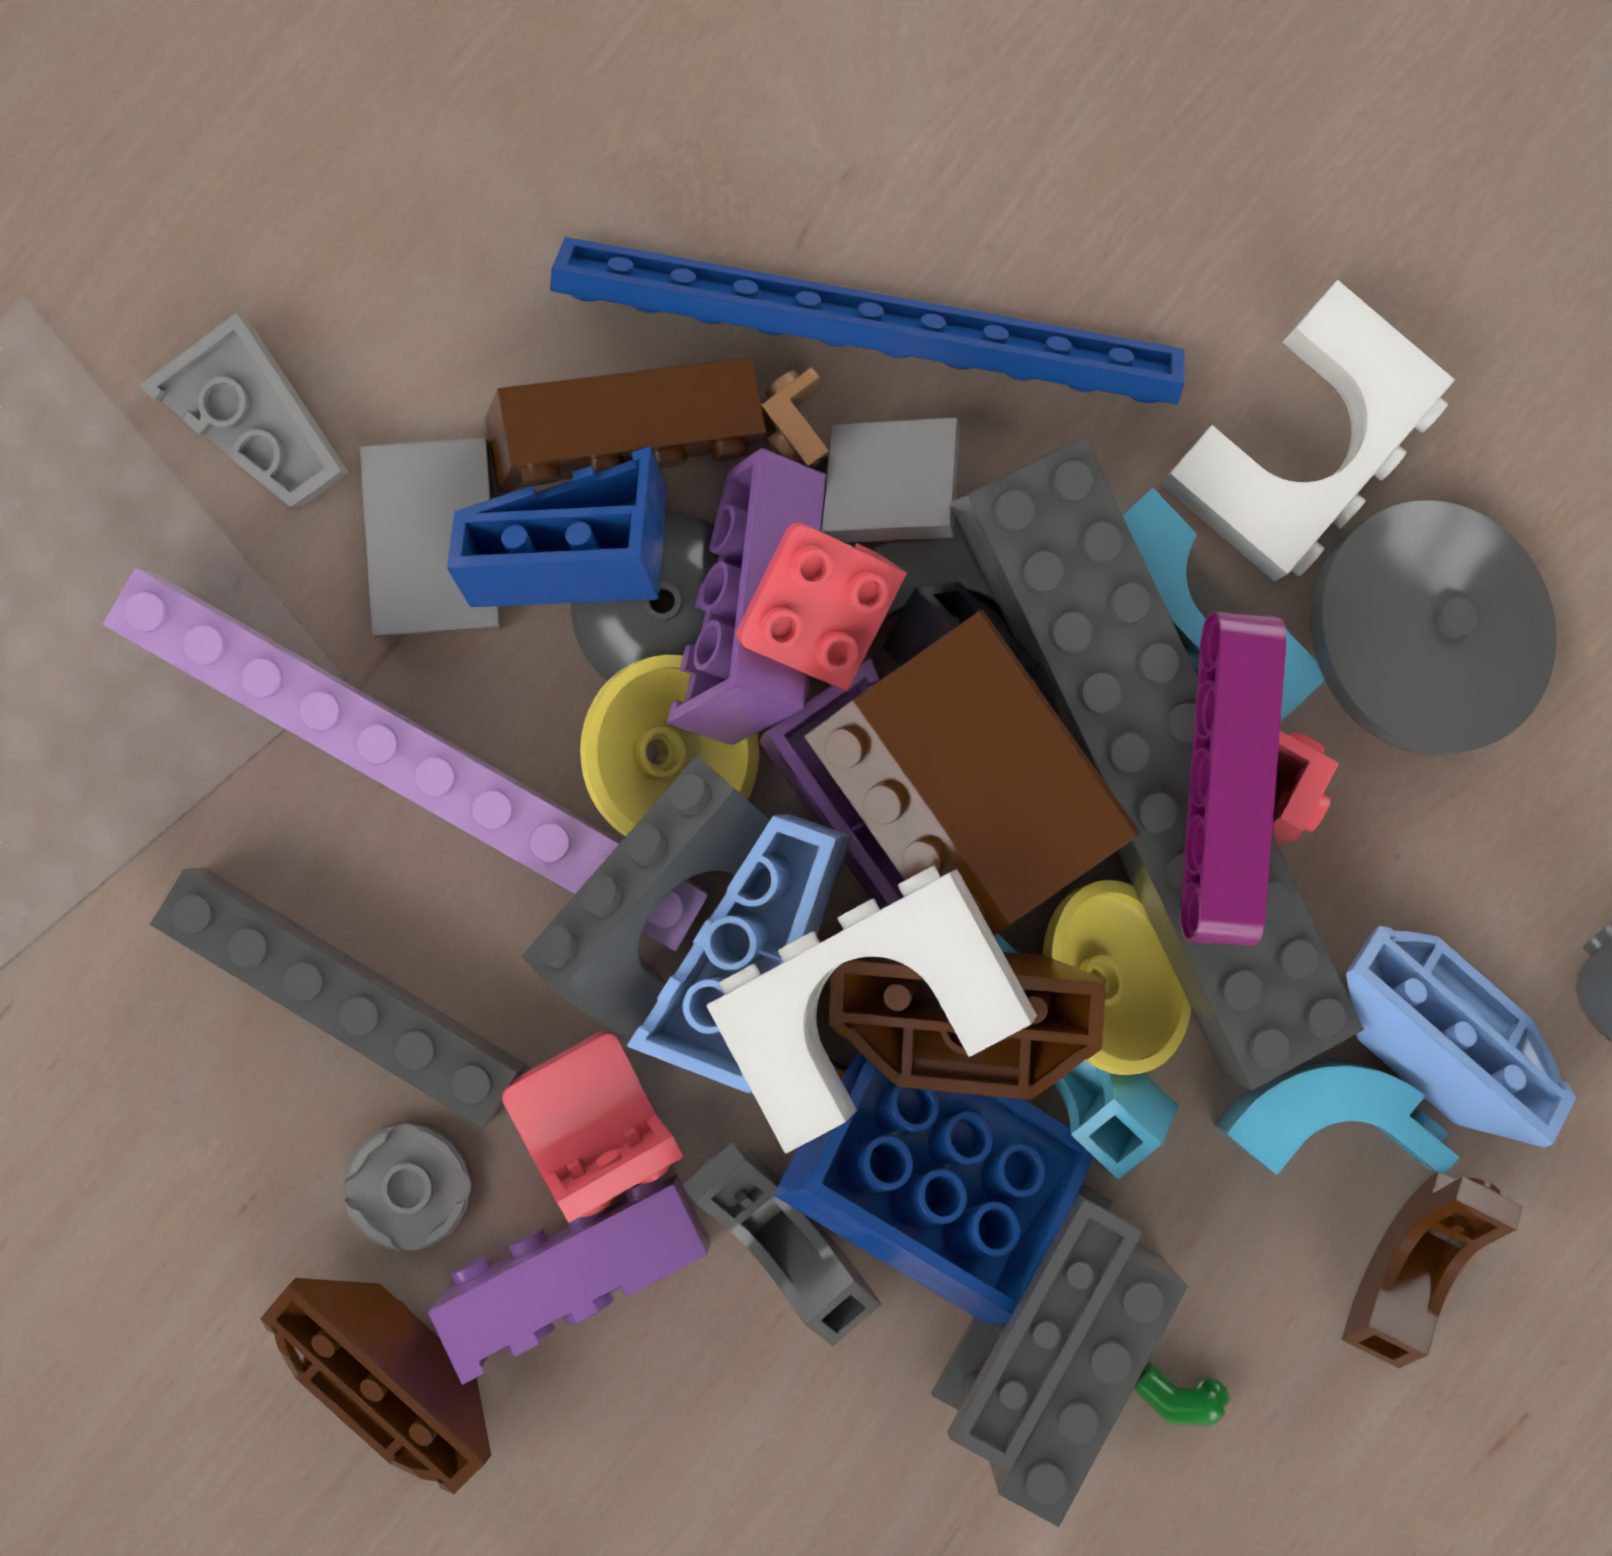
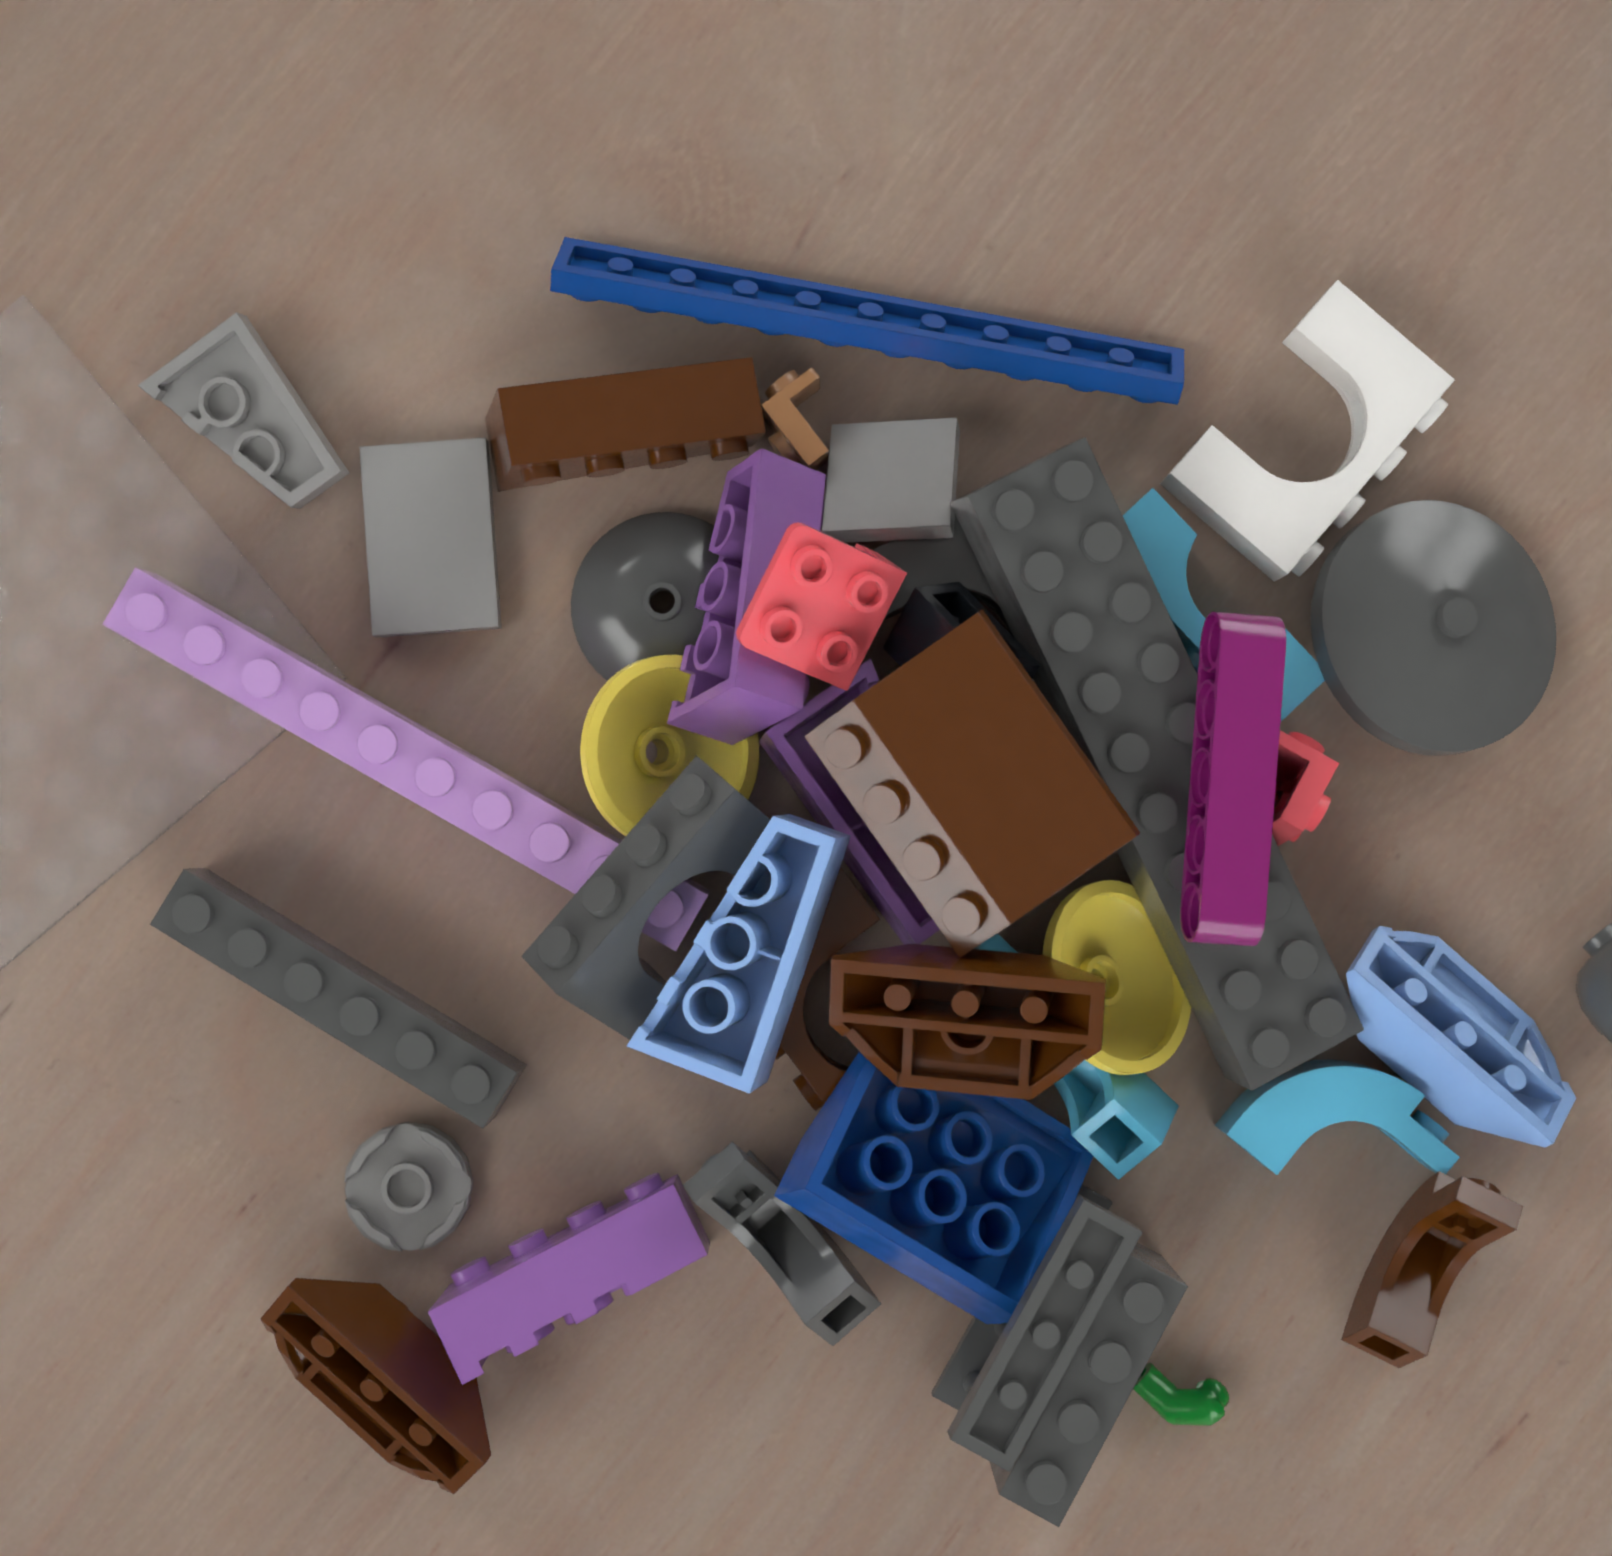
blue wedge [447,446,668,607] -> none
coral bracket [501,1030,683,1223] -> none
white arch [706,865,1037,1154] -> none

